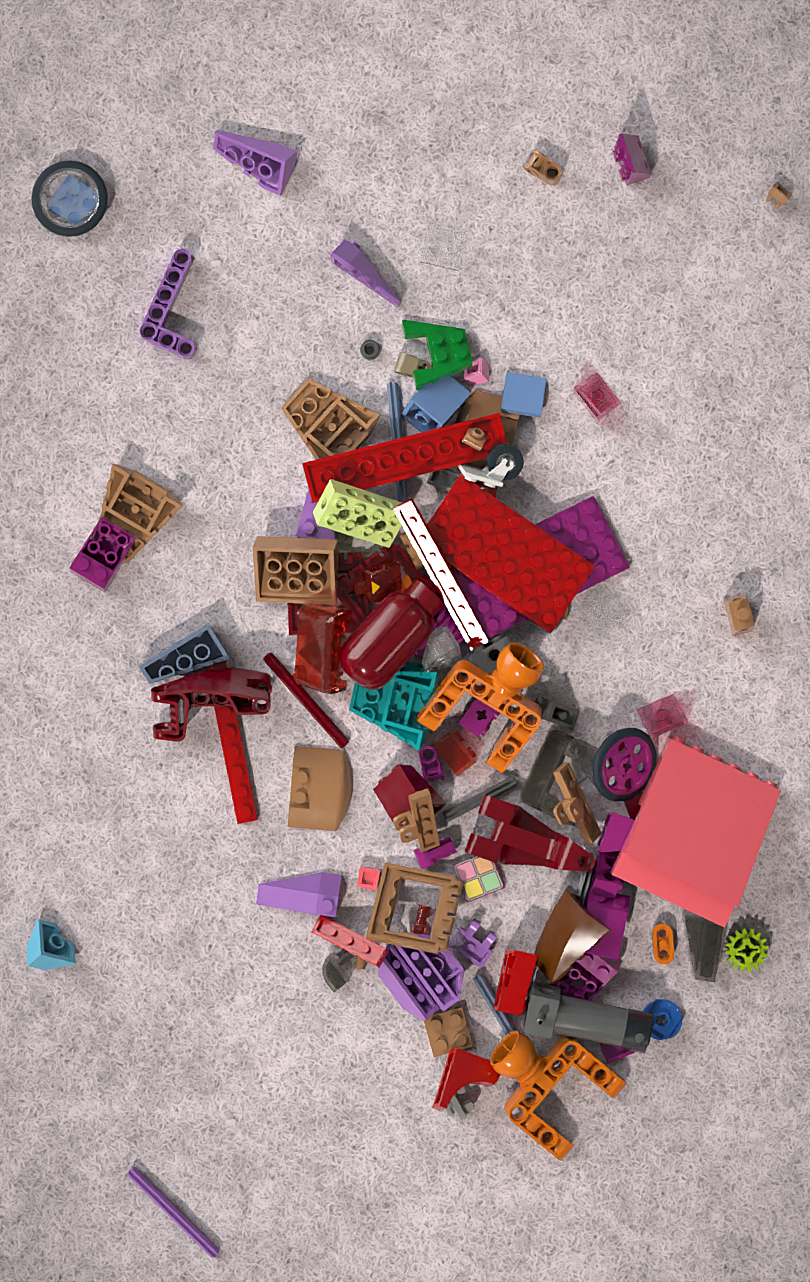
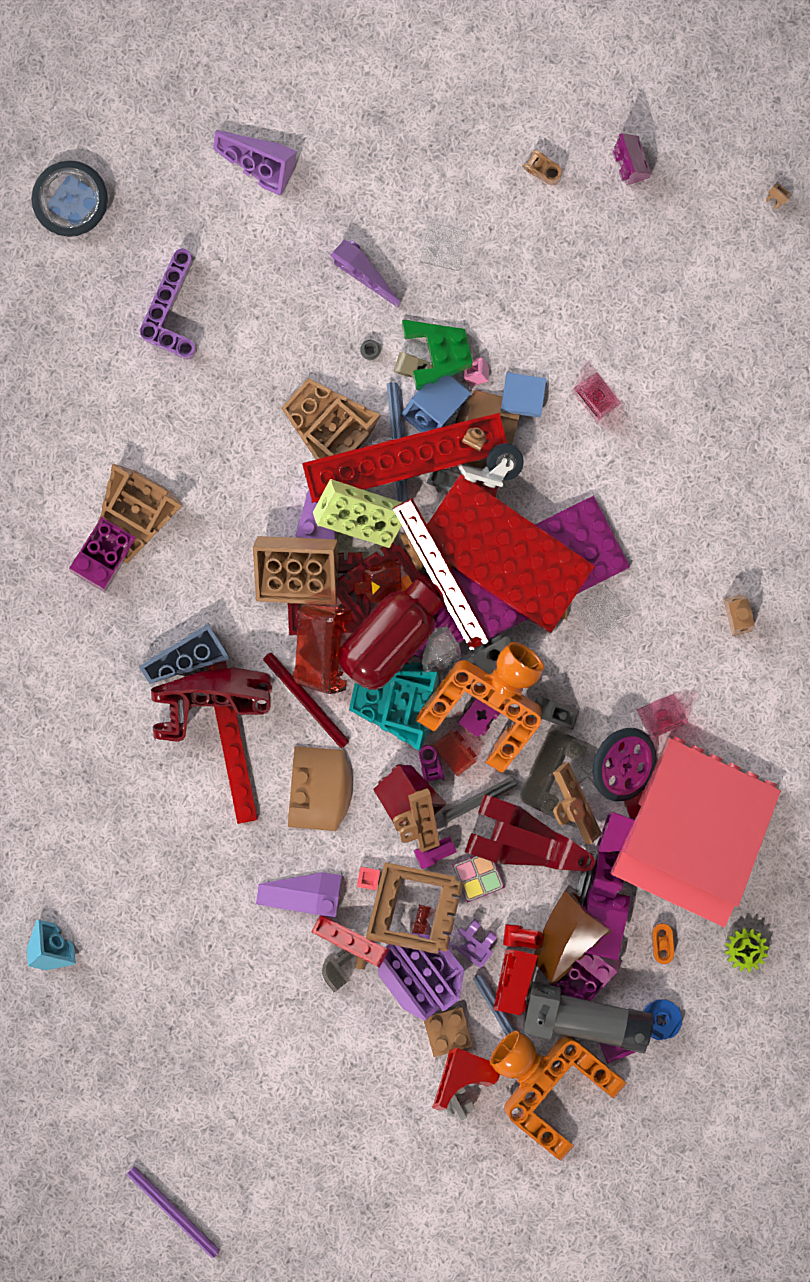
clear smoke wedge [682,914,724,982] -> none
none -> red piece [503,924,544,949]

